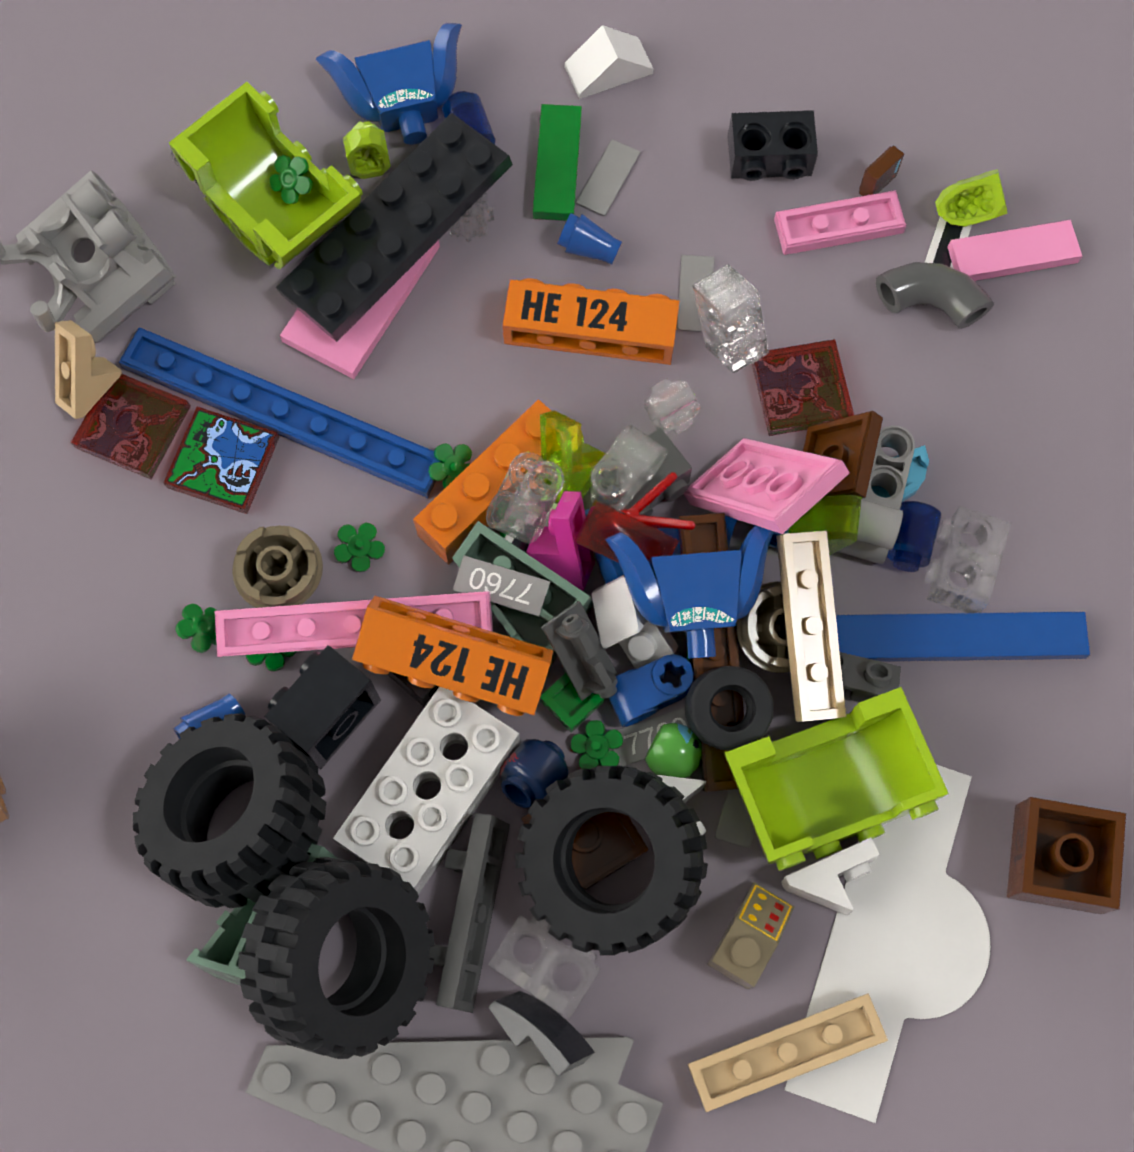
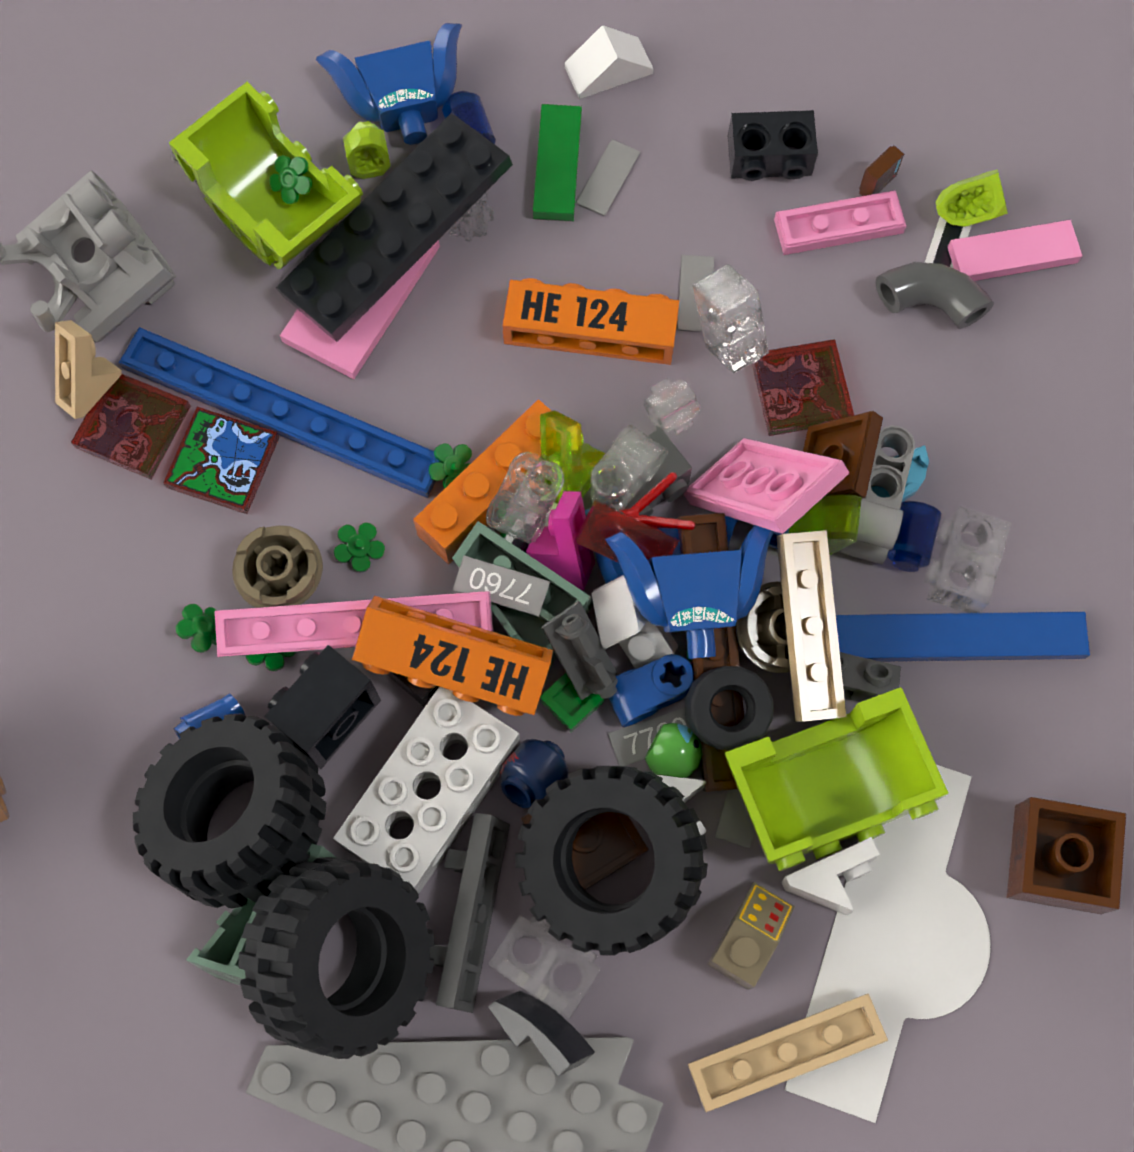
blue cone [557,213,622,264] -> none
green plant [571,720,623,769] -> none

